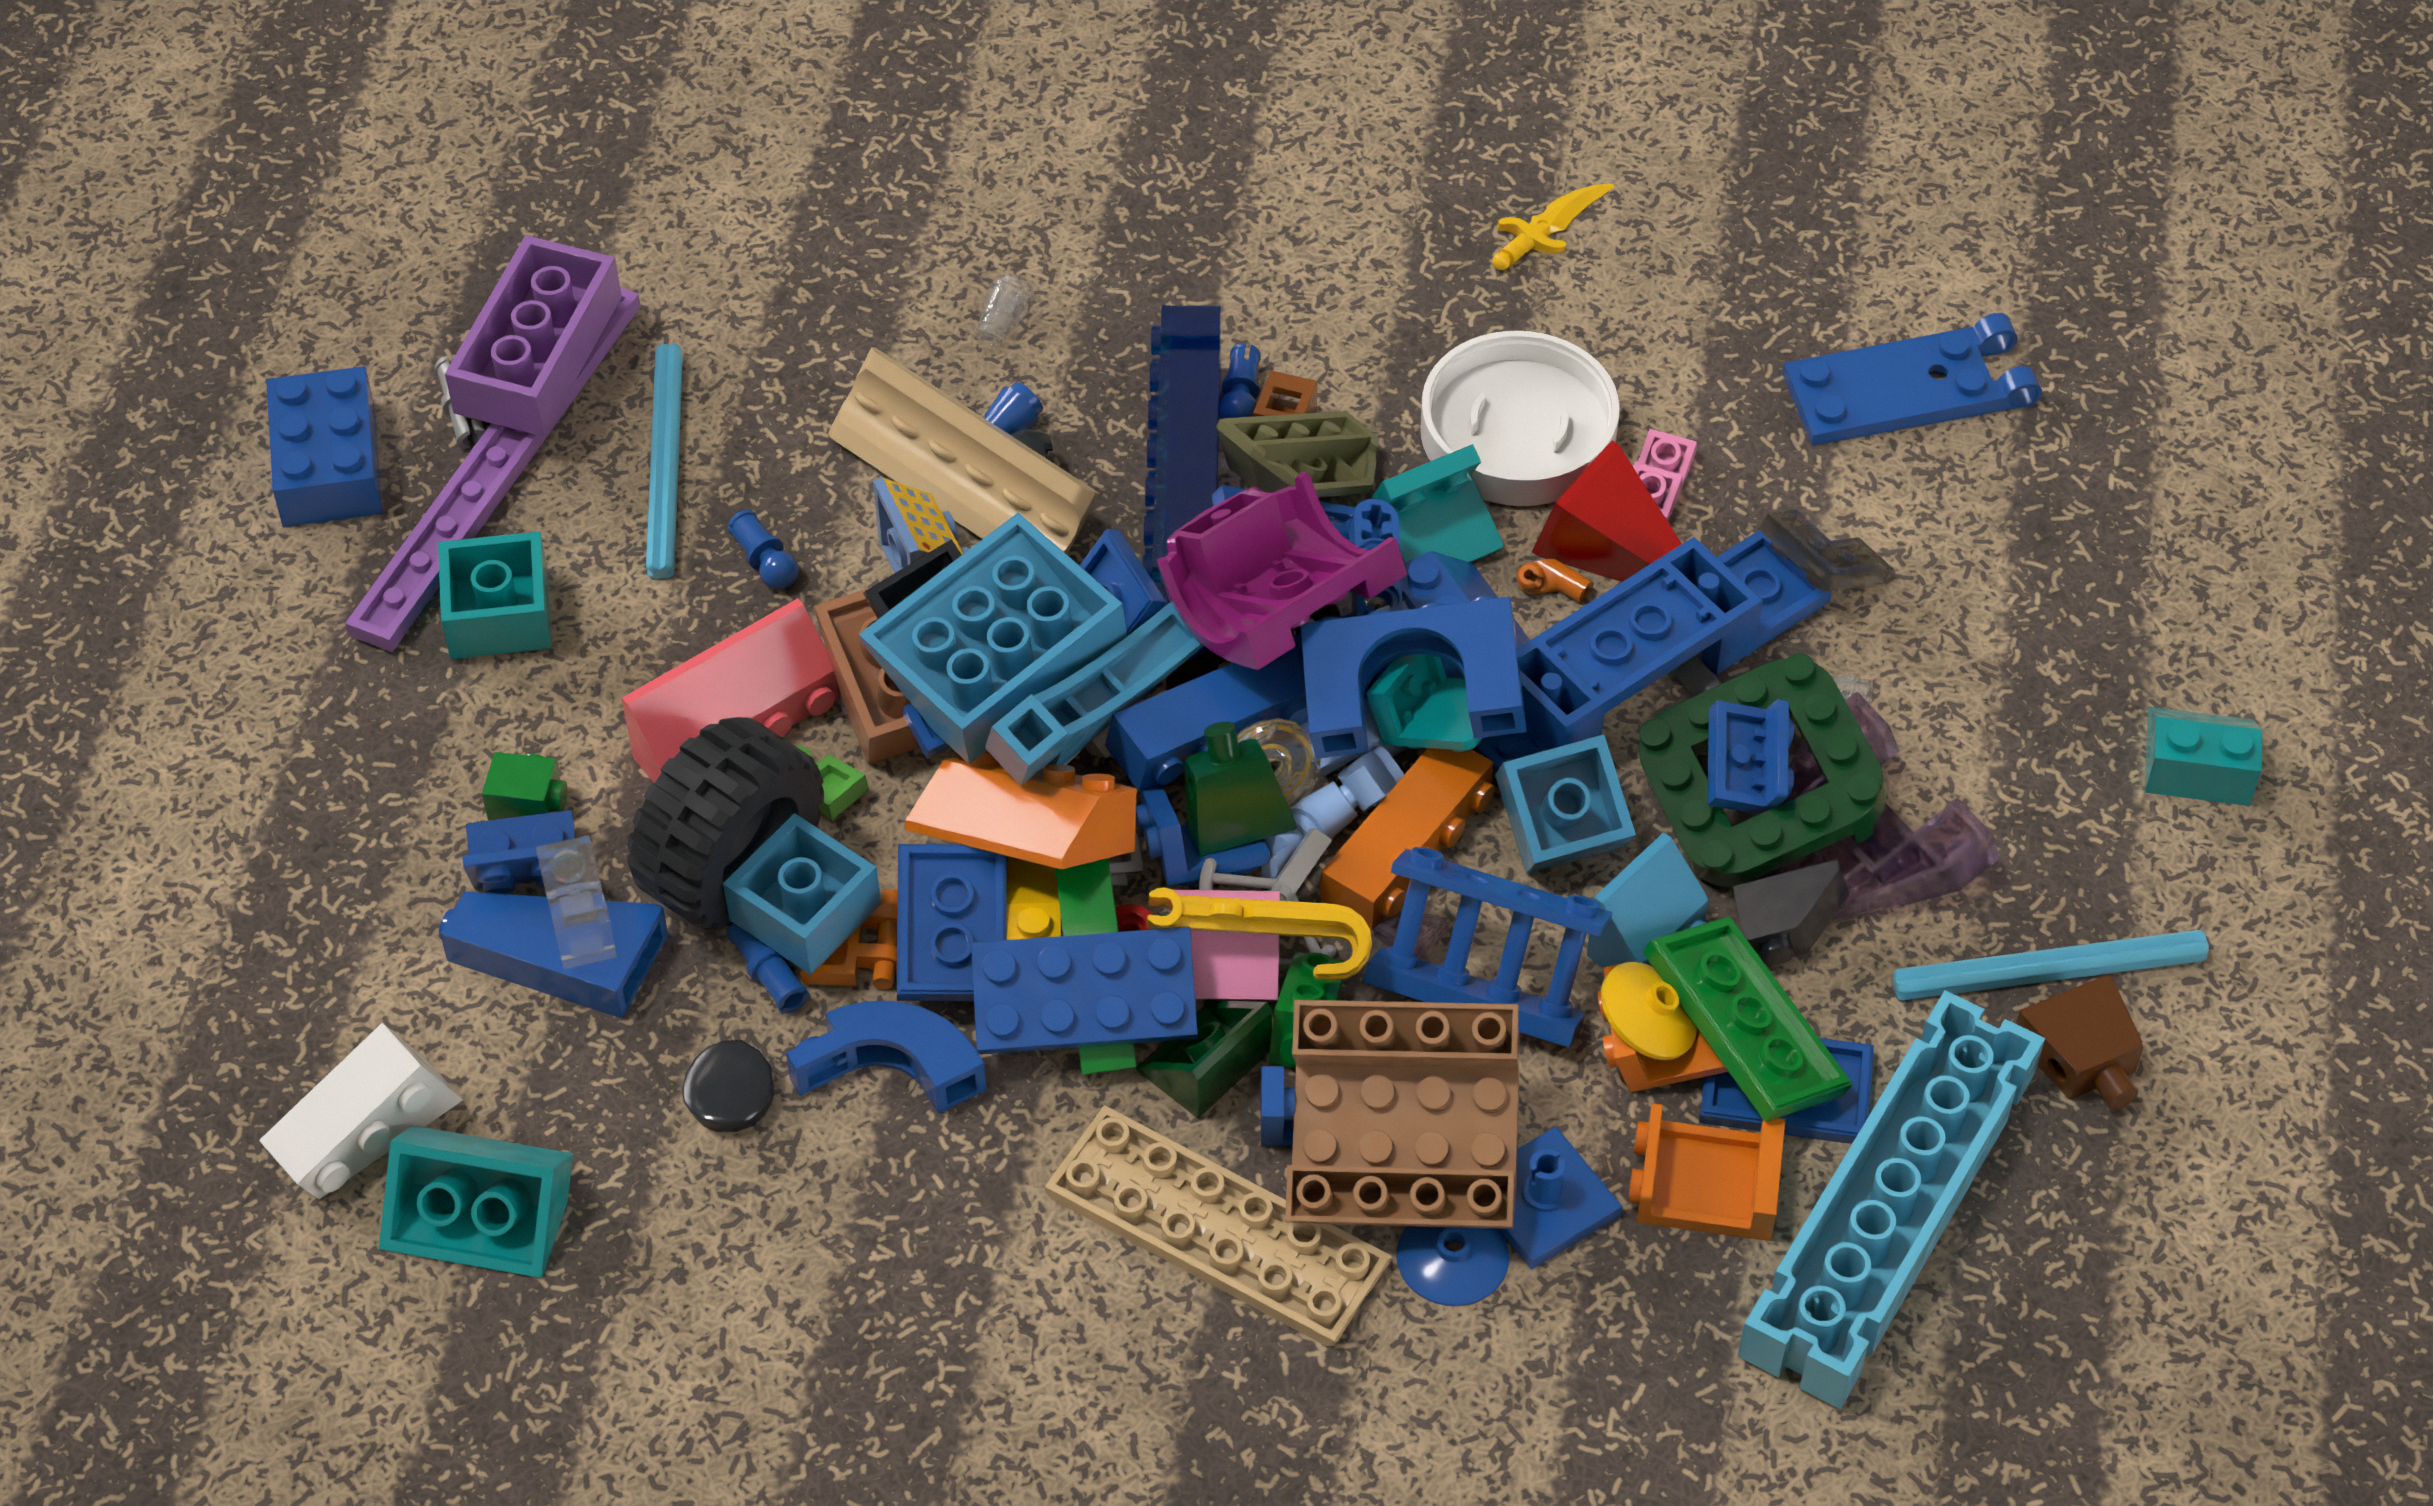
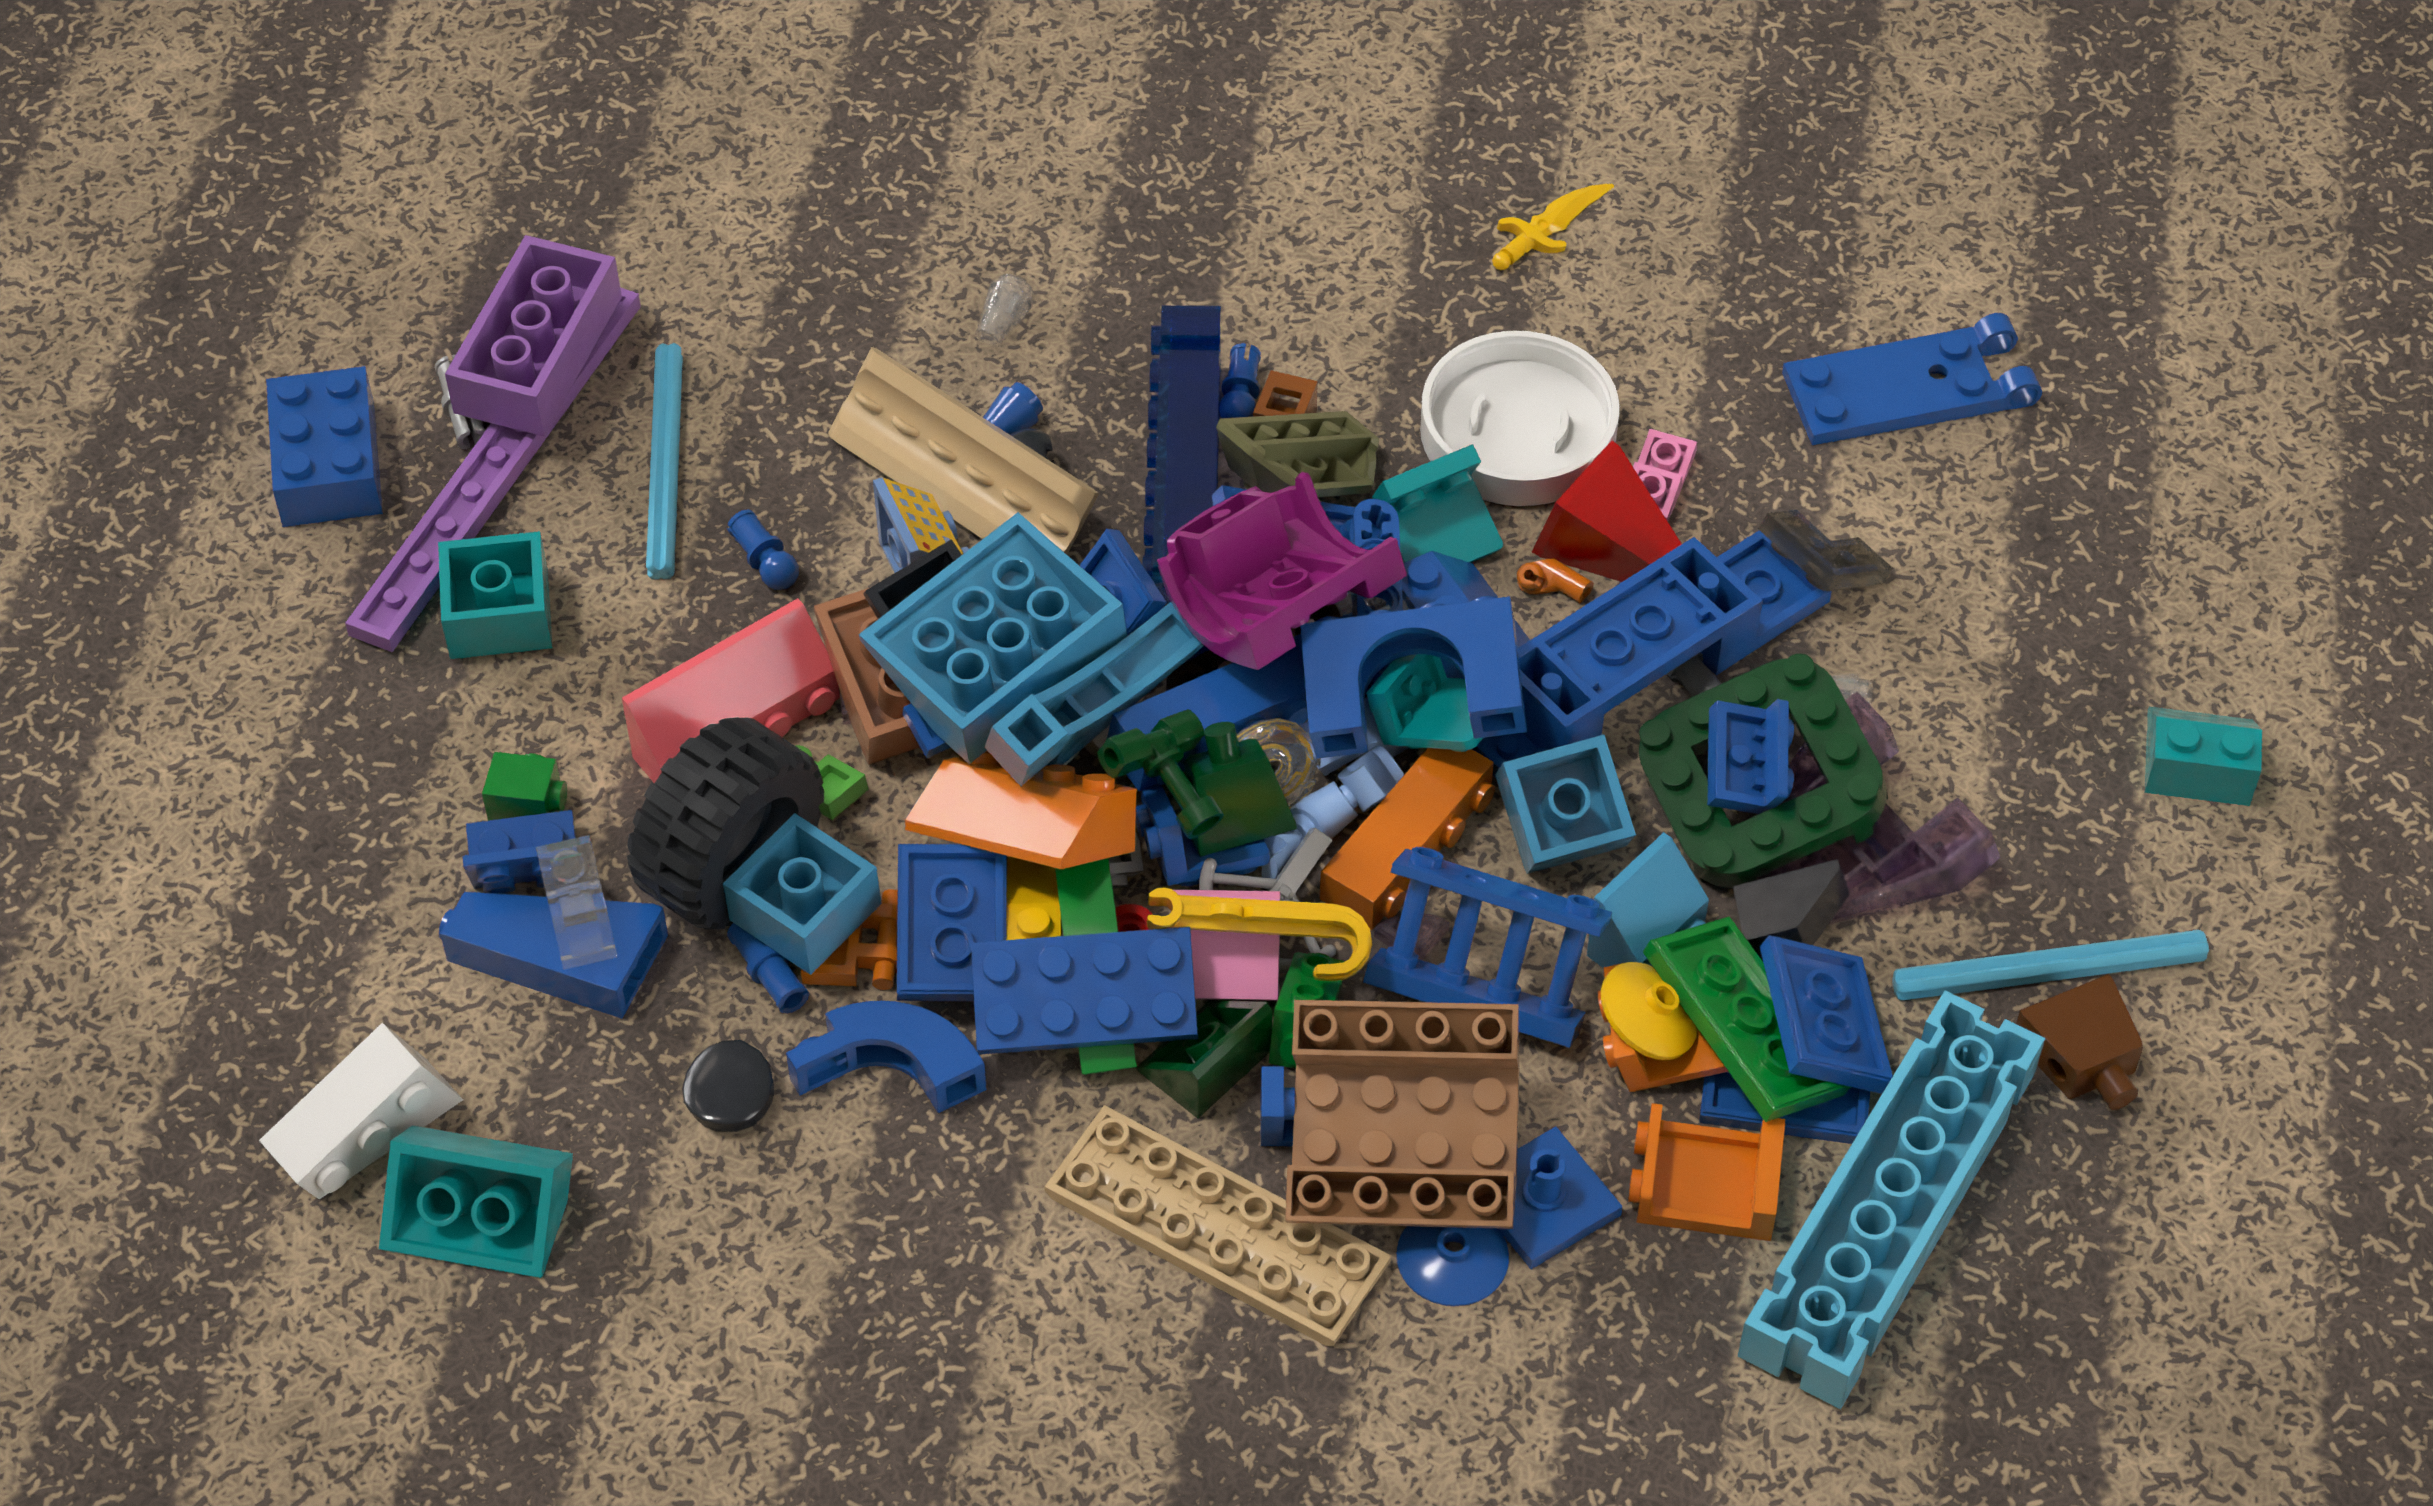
none -> dark green bar [1097,709,1224,839]
none -> blue tile [1760,935,1893,1094]

